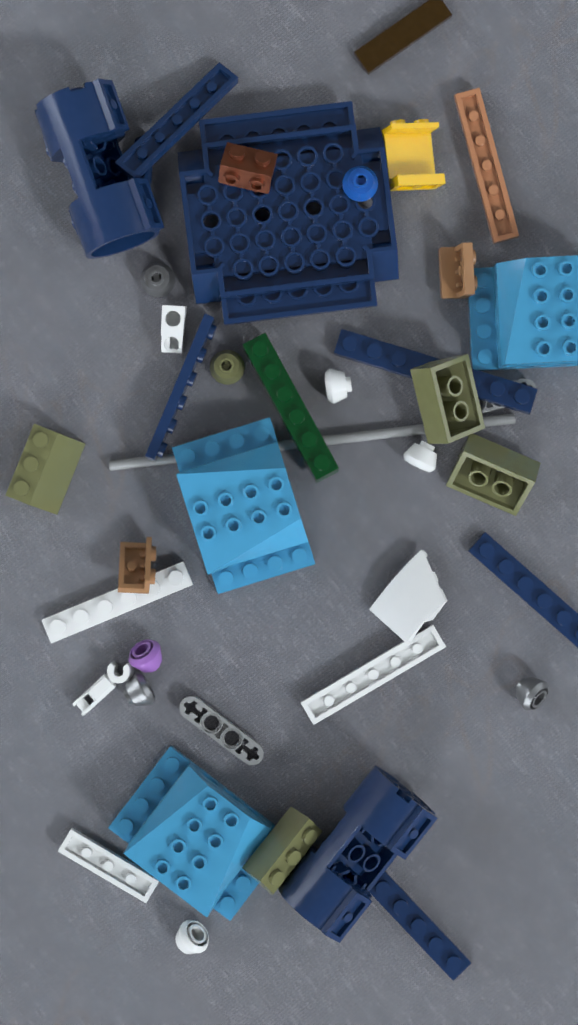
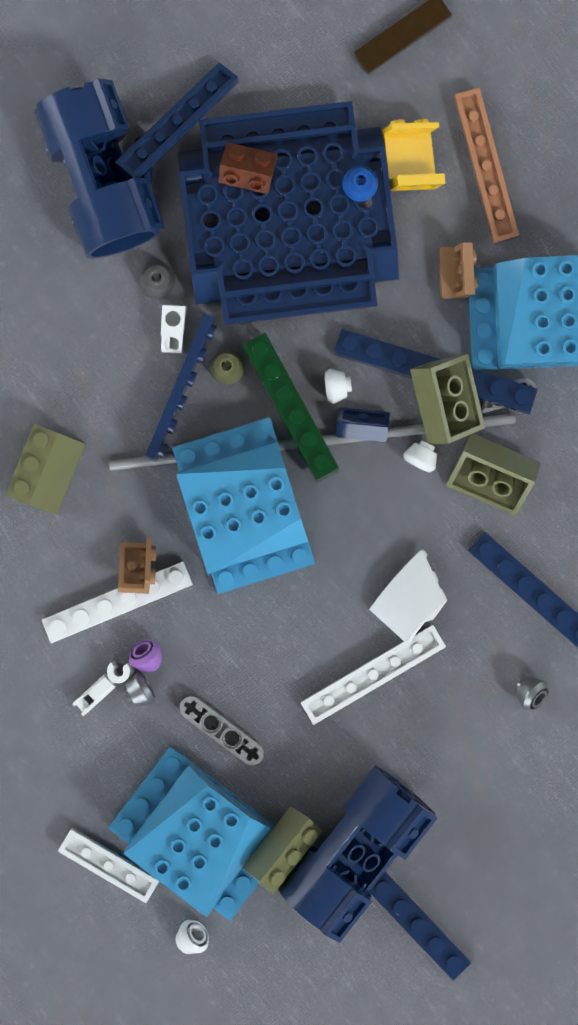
none -> dark blue slope [336,407,390,442]

